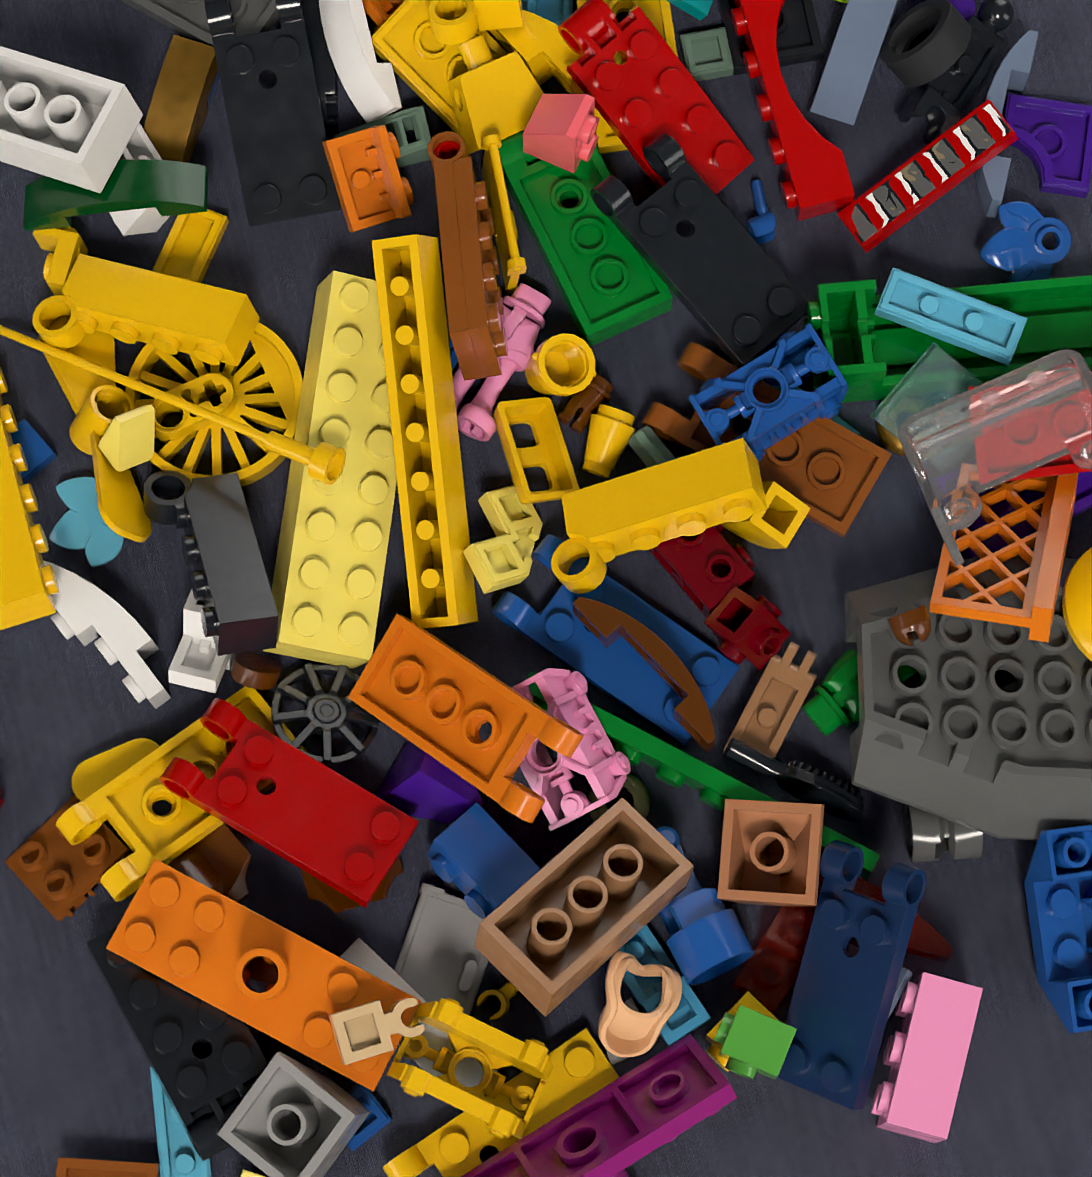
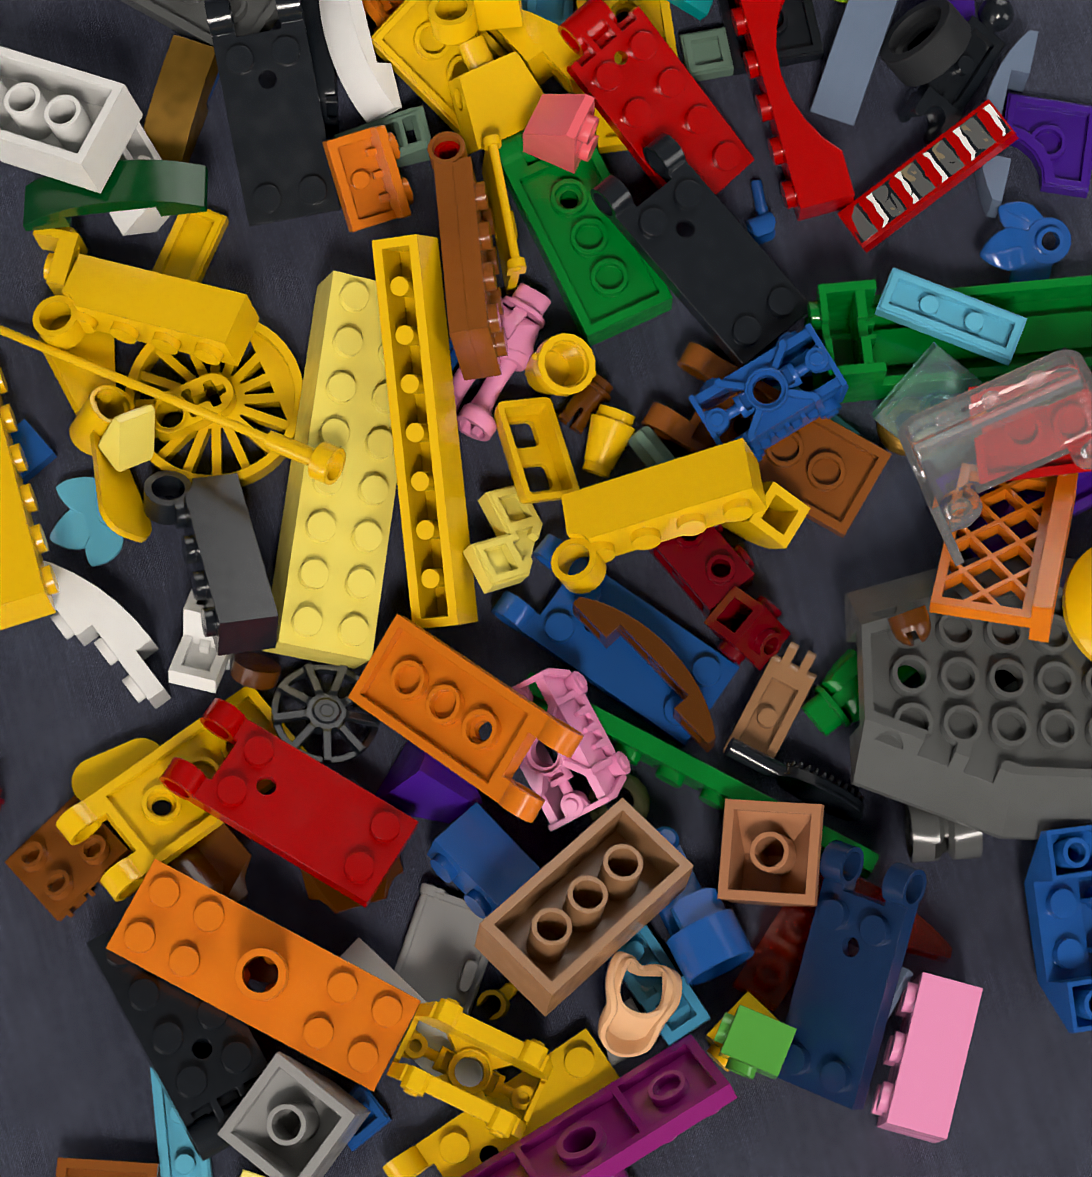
tan plate [328,998,425,1065] -> none

